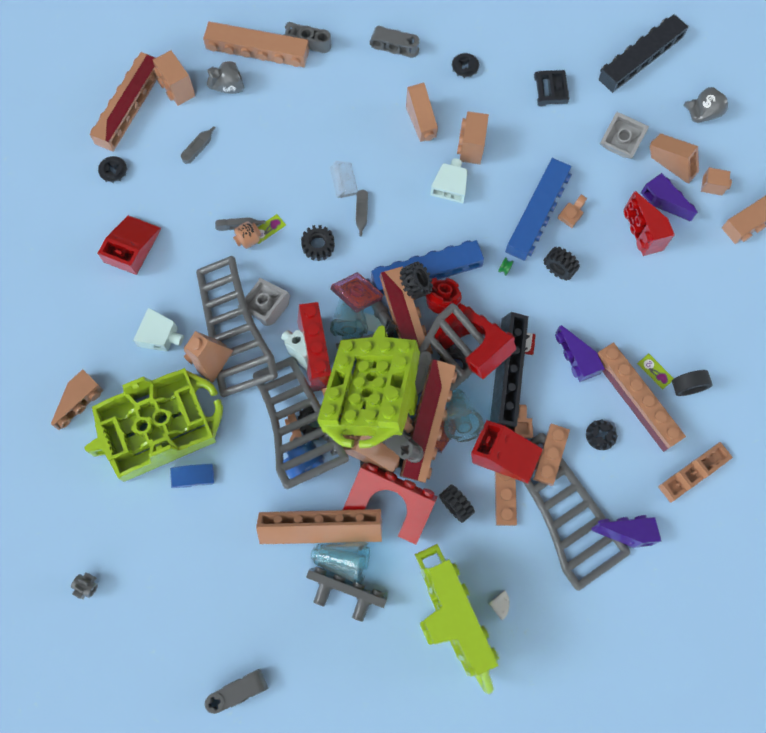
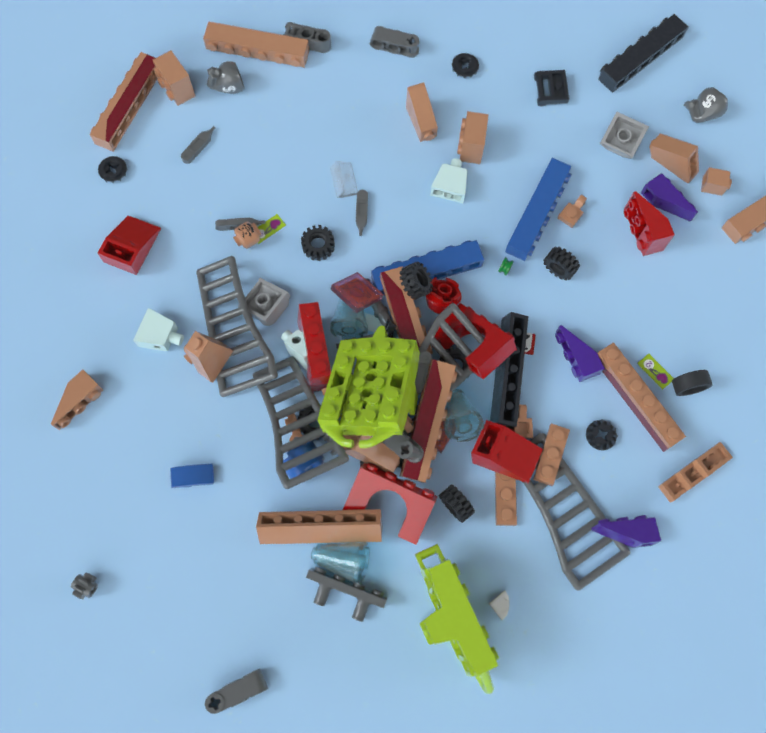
lime piece [84,368,223,482] -> none

